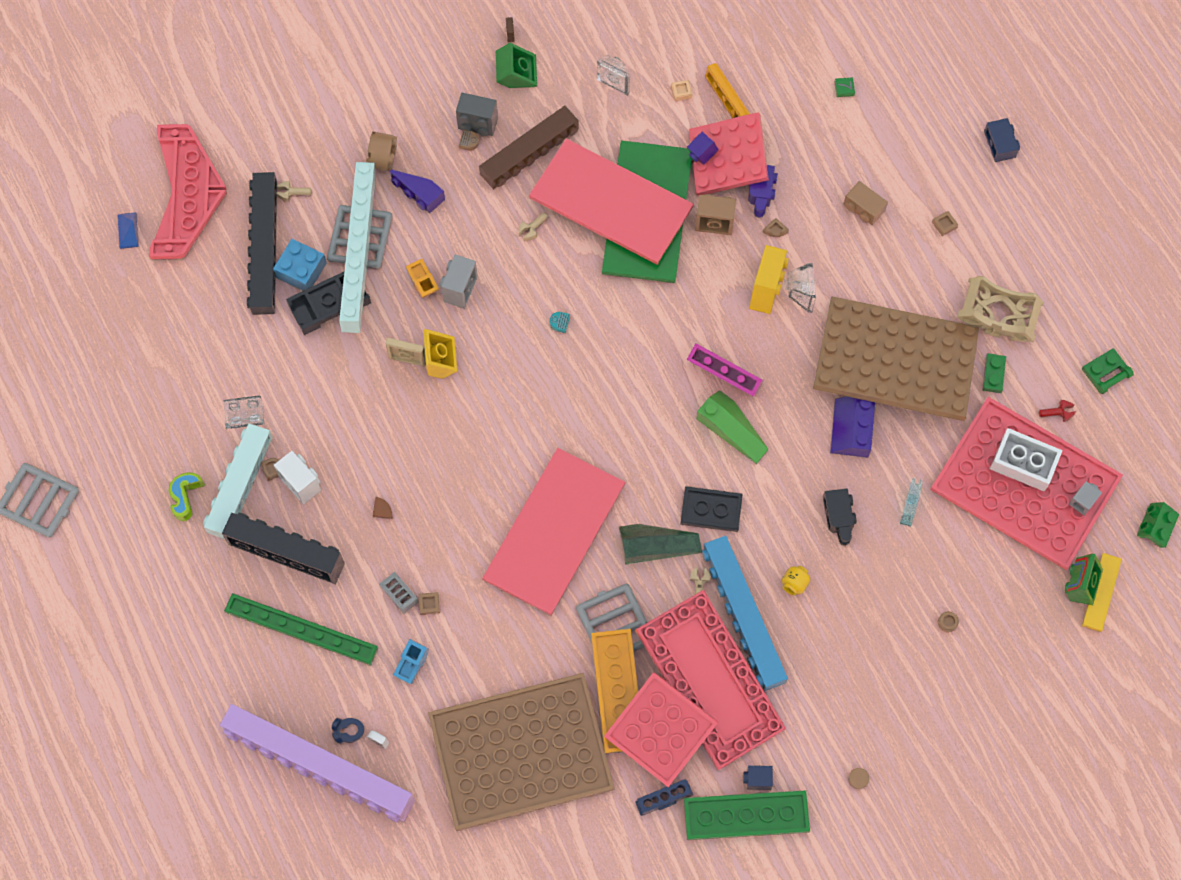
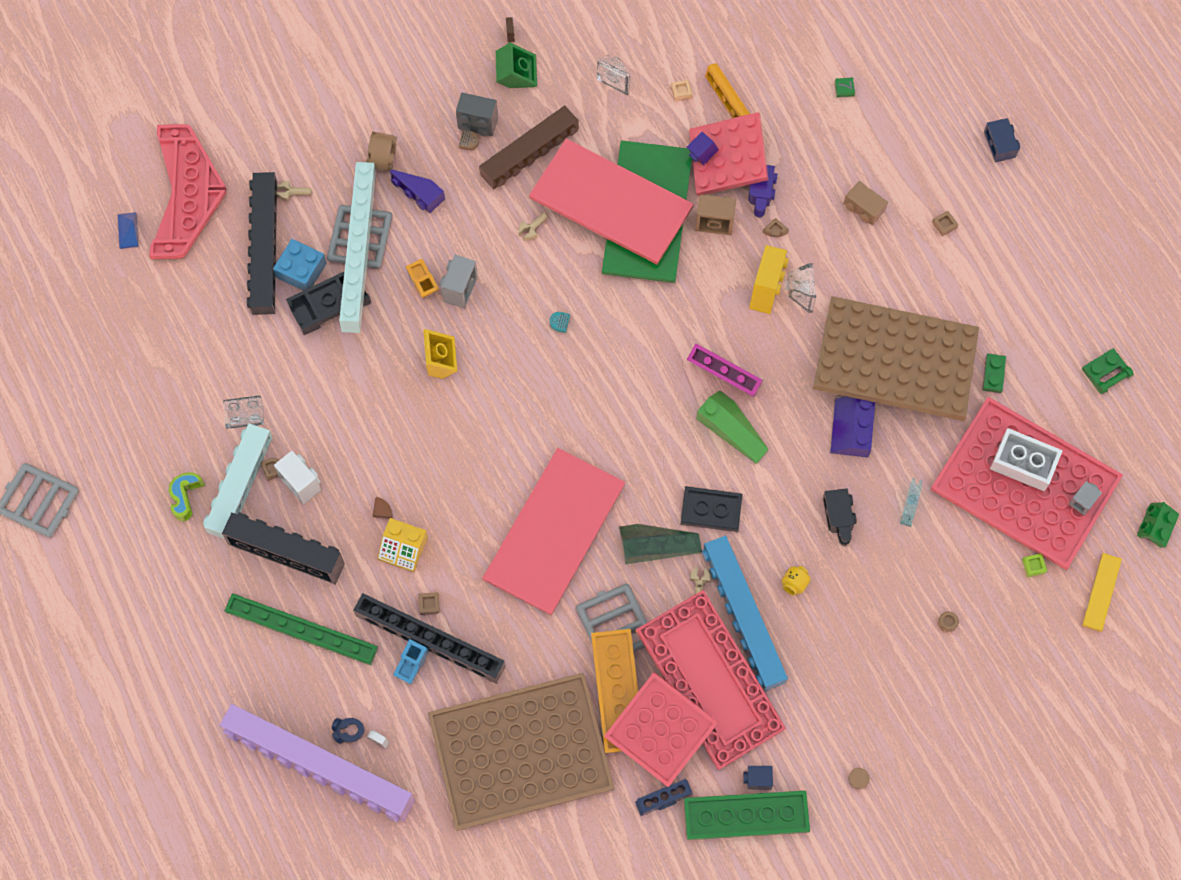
light grey slope [379,572,419,614] -> none
tan tile [385,338,426,367] -> none
tan fence [957,276,1044,342] -> none
red bar [1039,400,1076,422] -> none
green slope [1065,553,1103,605] -> none
none -> black brick [353,593,506,684]
none -> yellow slope [377,518,428,572]
none -> lime tile [1022,554,1048,577]

